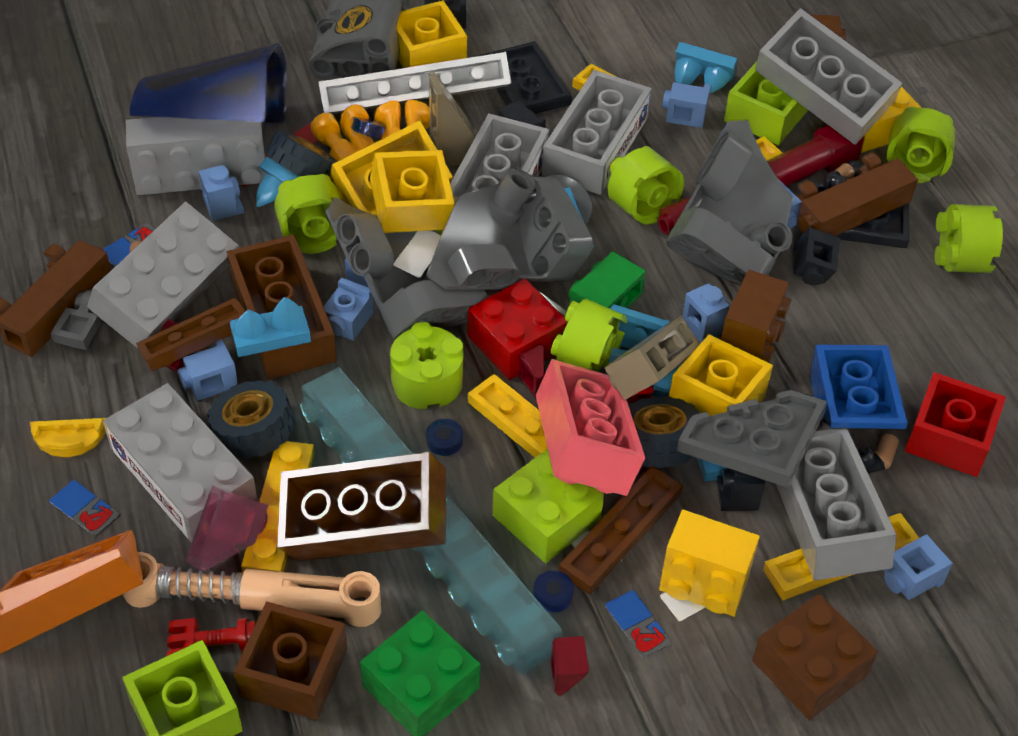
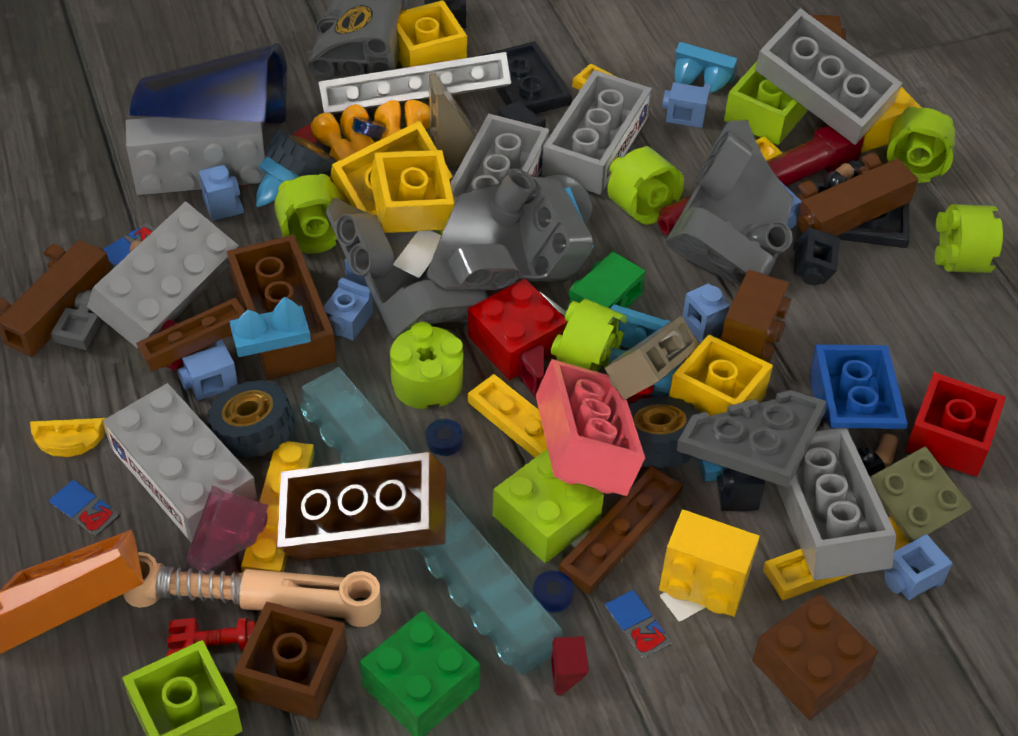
none -> olive bracket [870,446,971,543]

